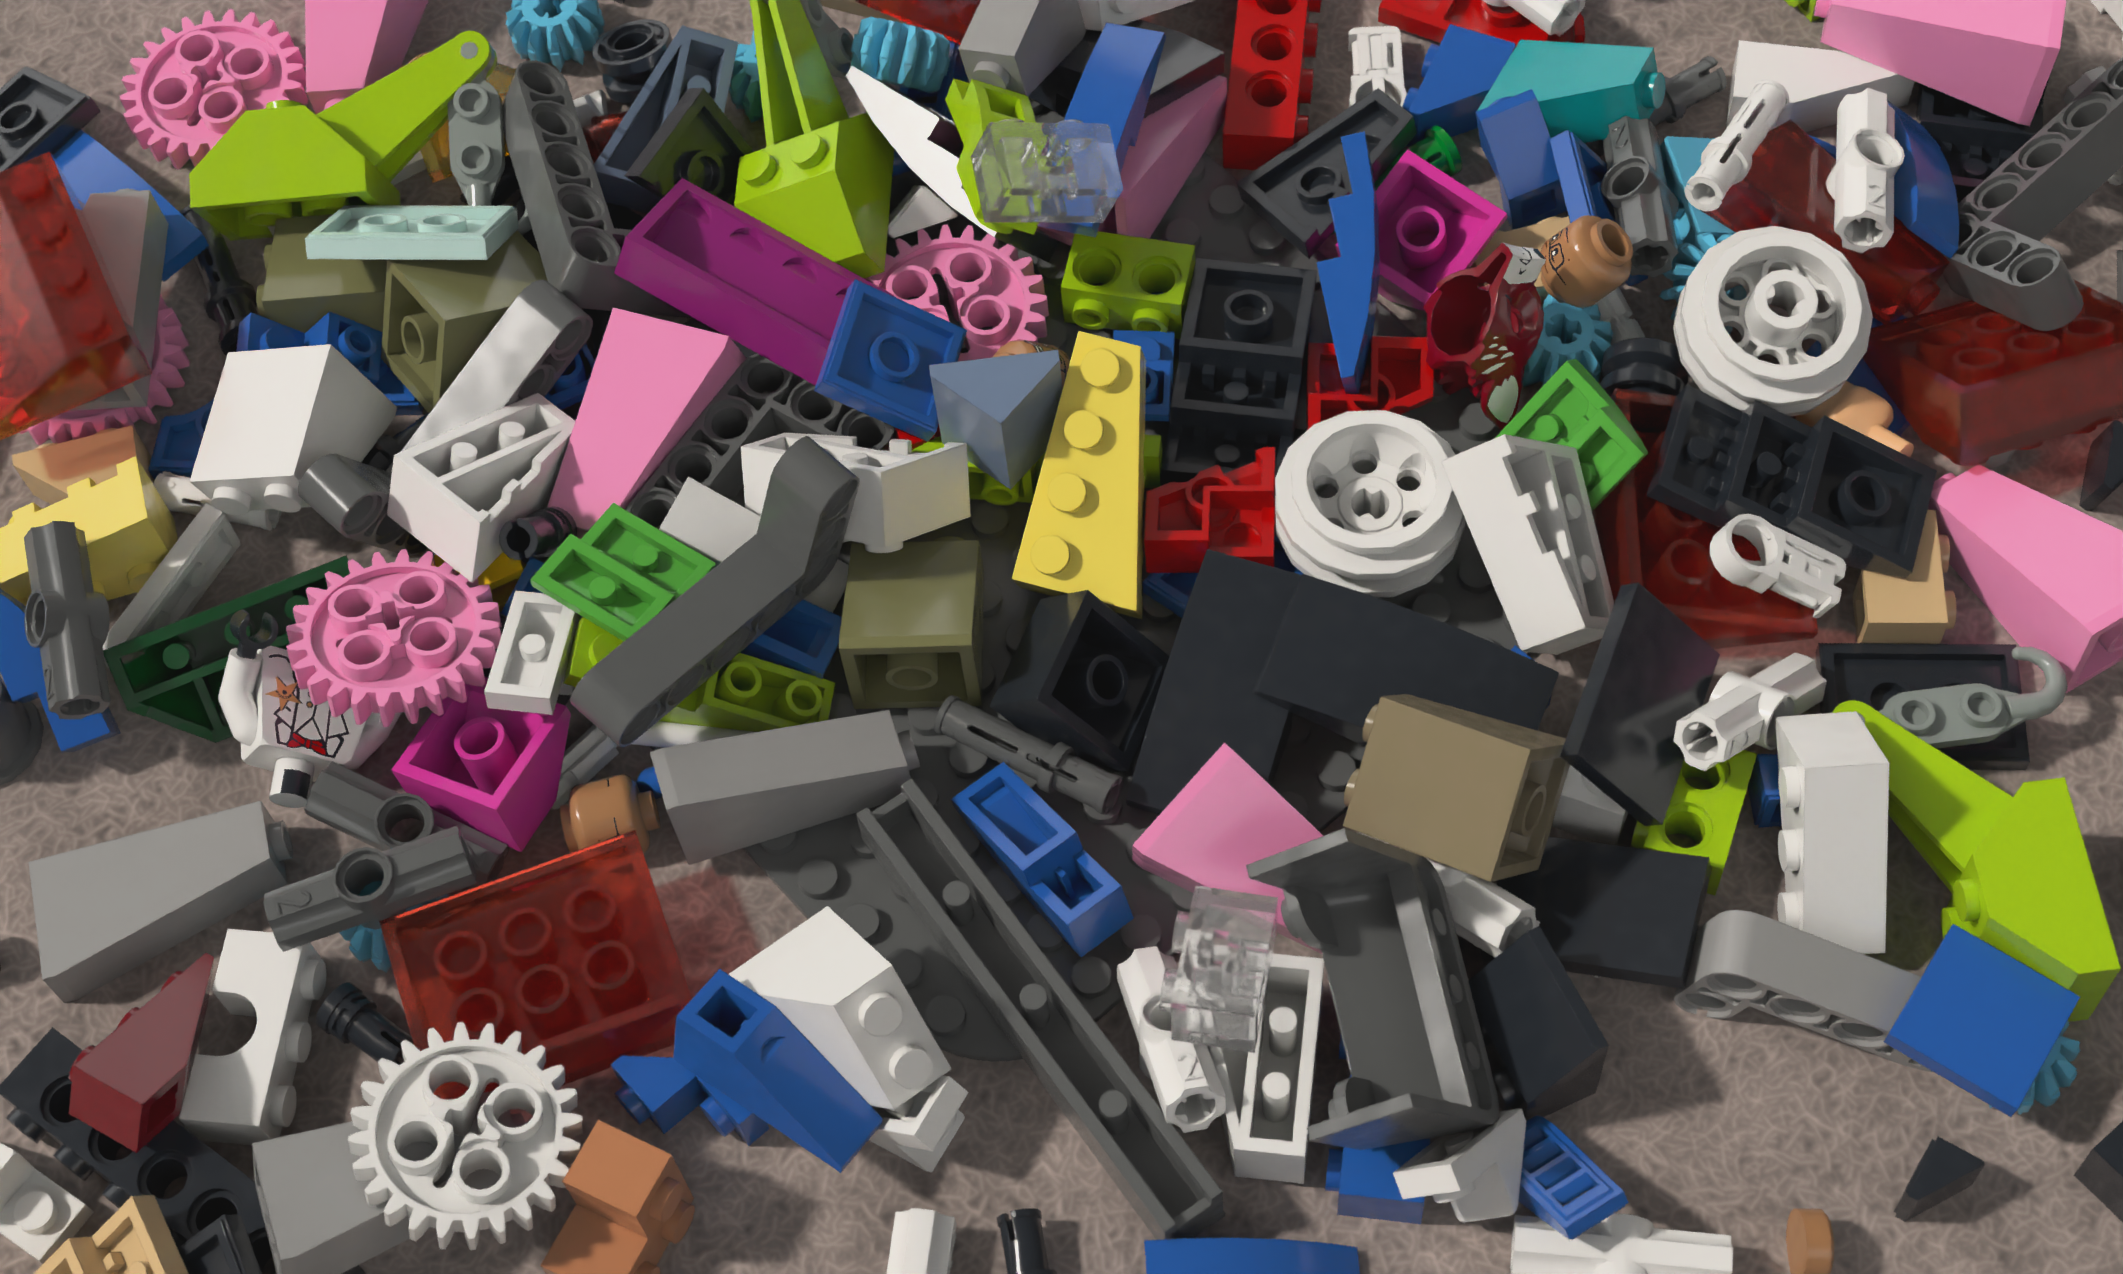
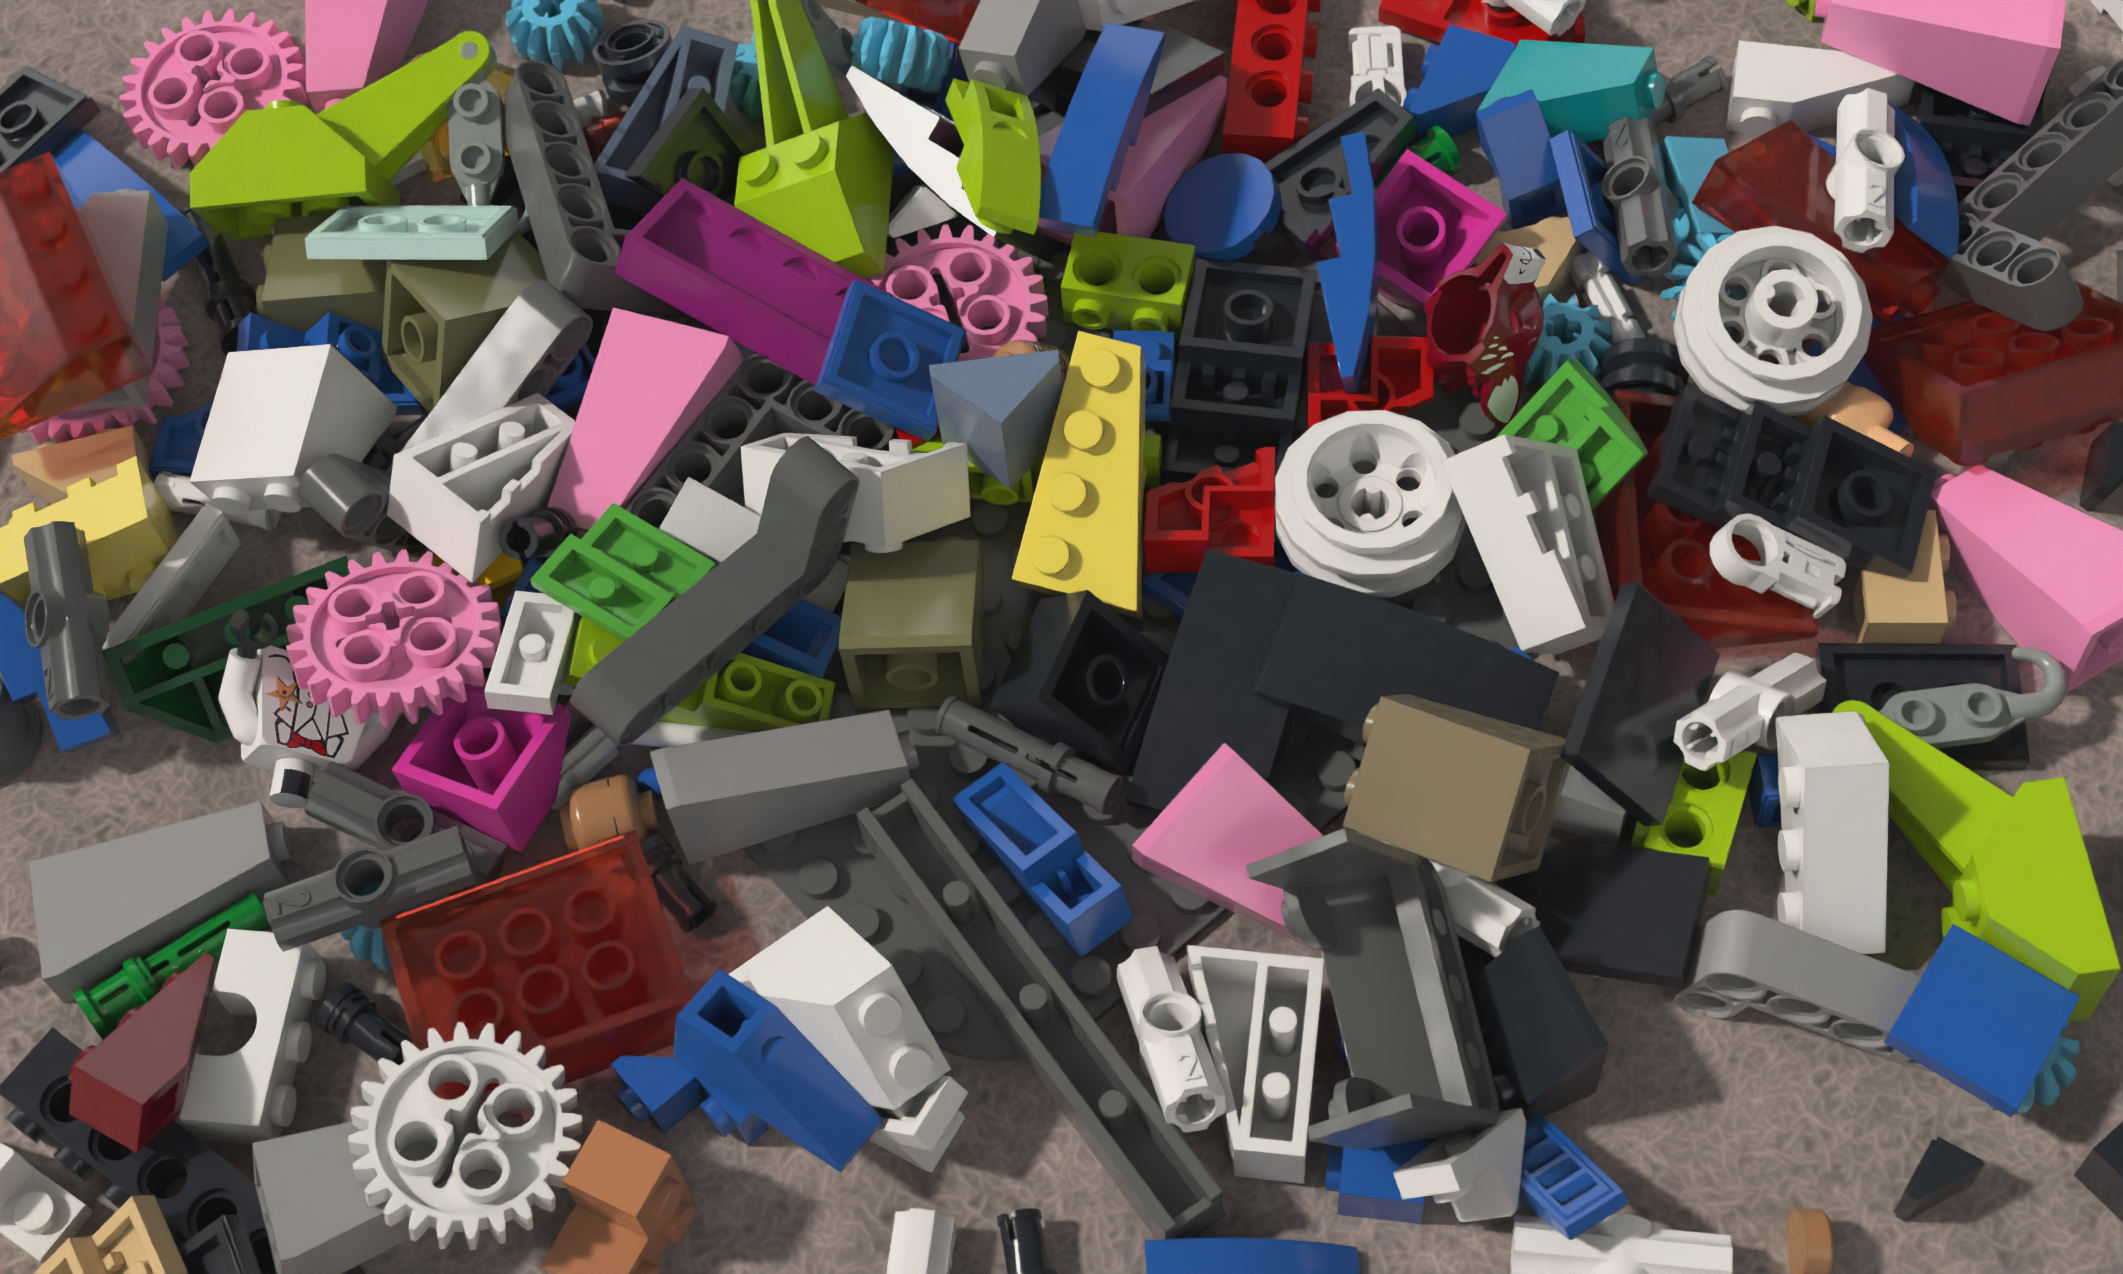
clear brick [971,118,1123,223] -> none
clear brick [1160,885,1278,1053] -> none
medium nougat head [1540,215,1633,308] -> none
white pin [1684,79,1789,211] -> none
none -> green pin [72,891,271,1040]
none -> black pin [622,834,717,933]
none -> blue tile [1164,153,1282,261]

